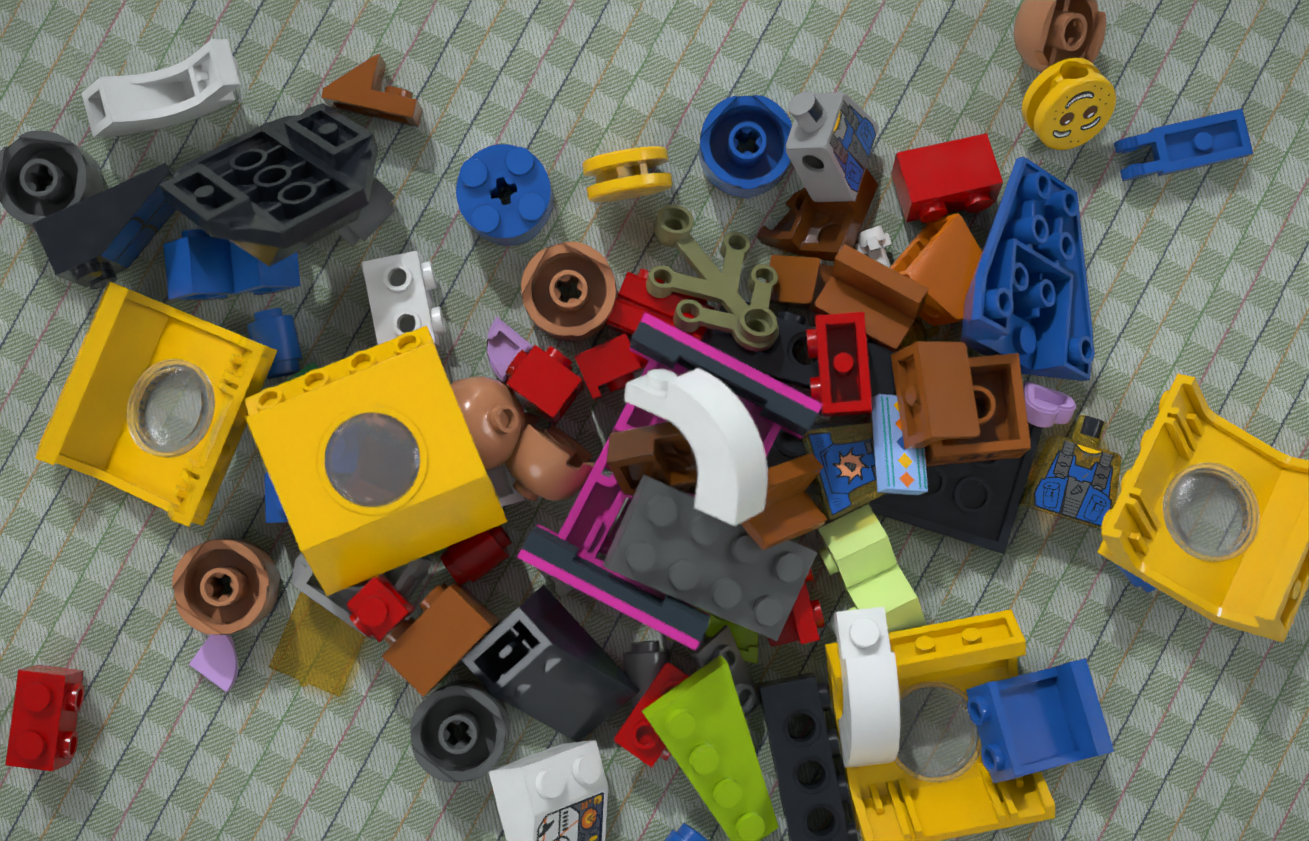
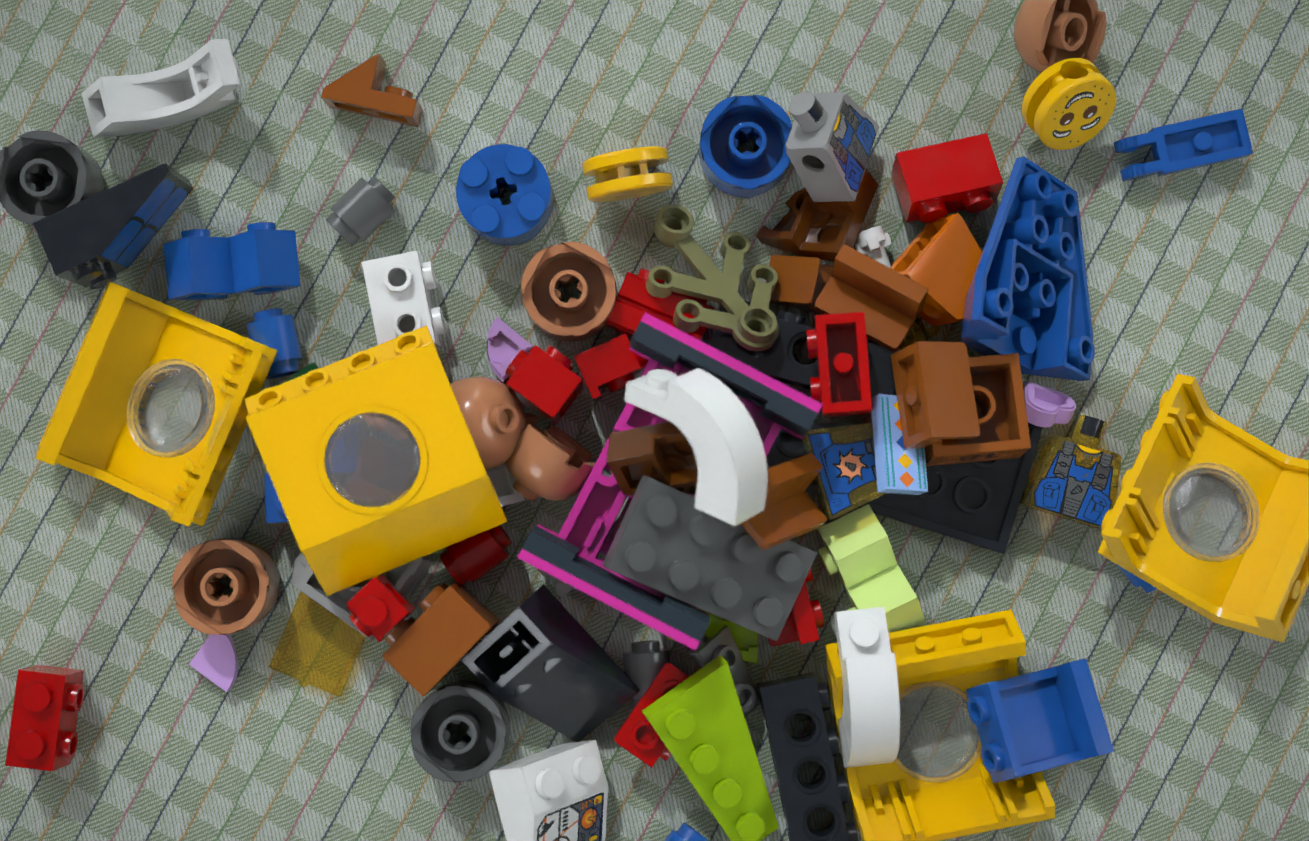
black piece [160,103,378,267] -> none

